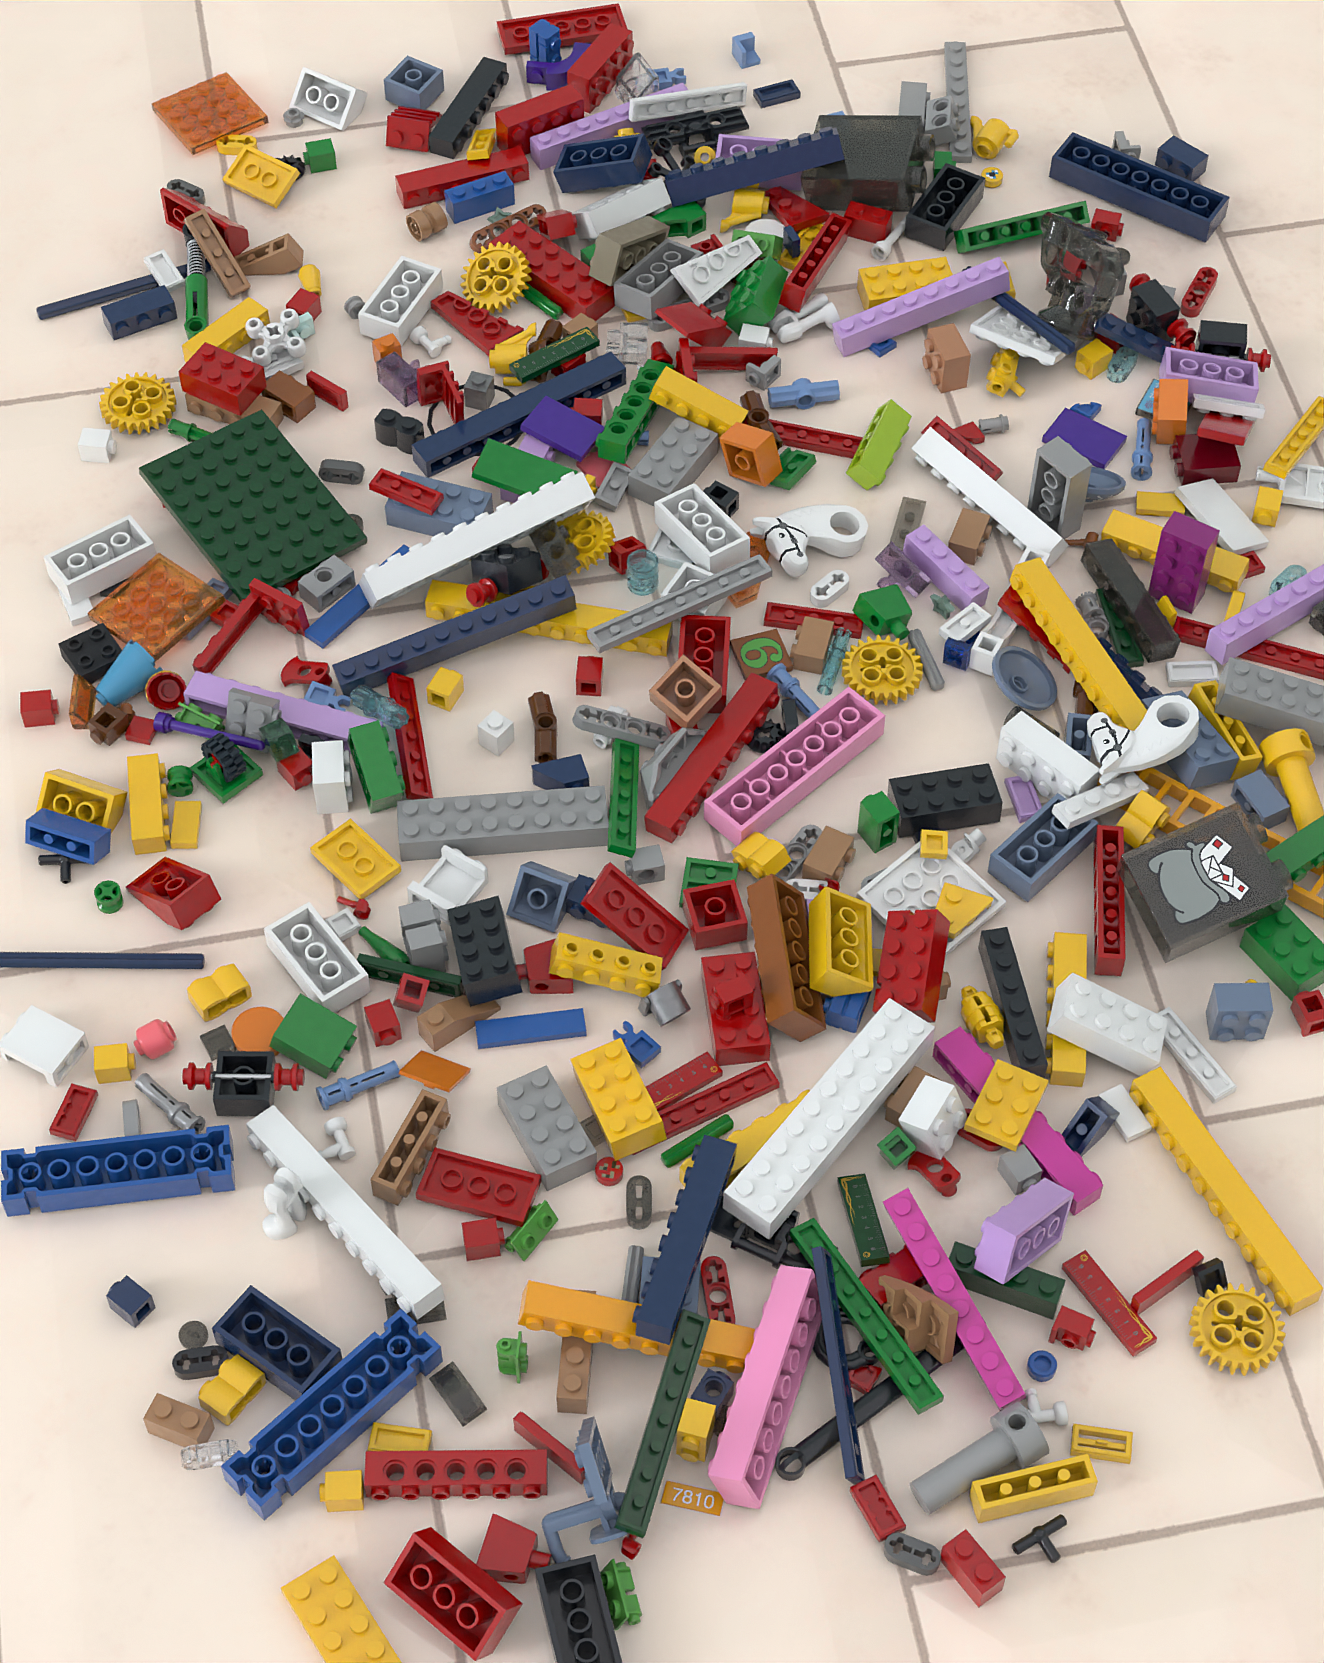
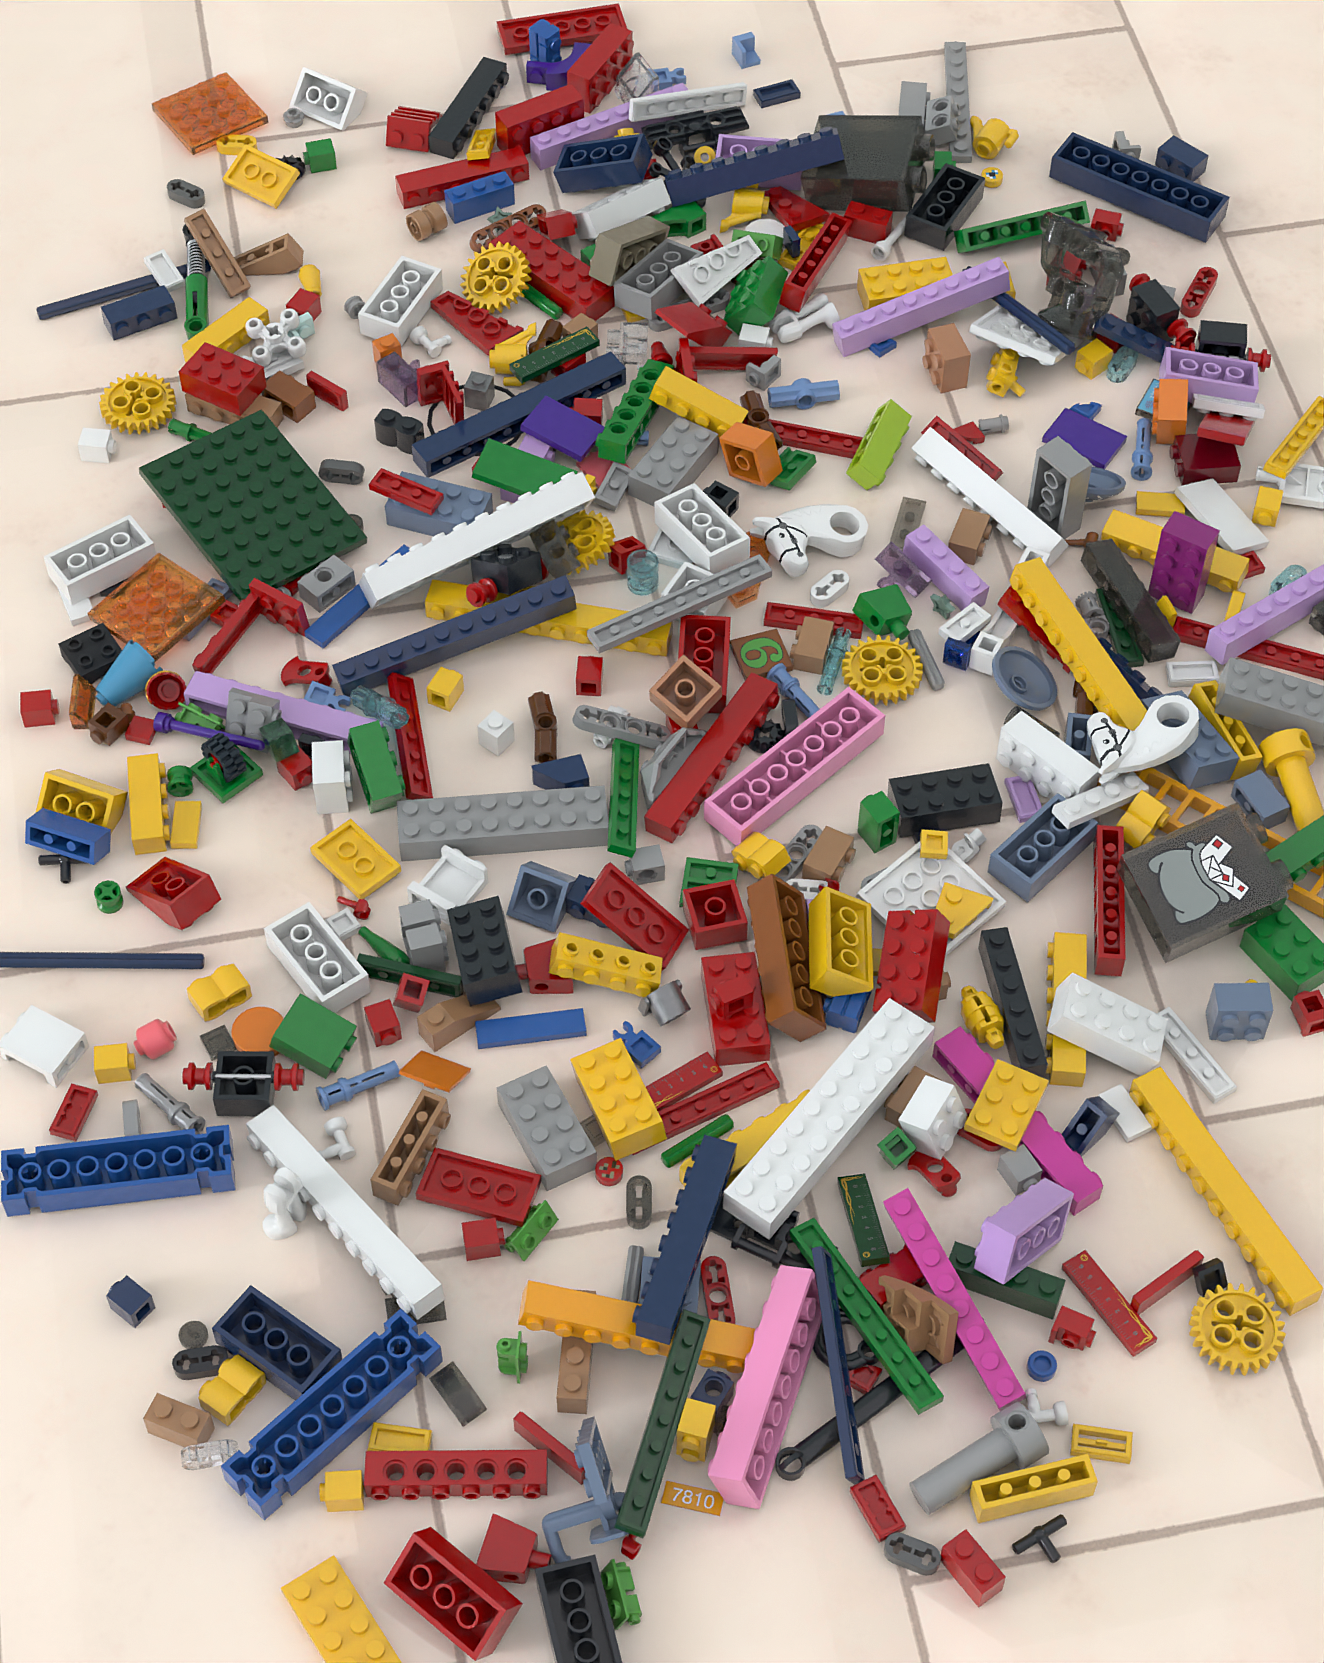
red slope [160,188,250,257] -> none
sand blue brick [384,55,444,110] -> none

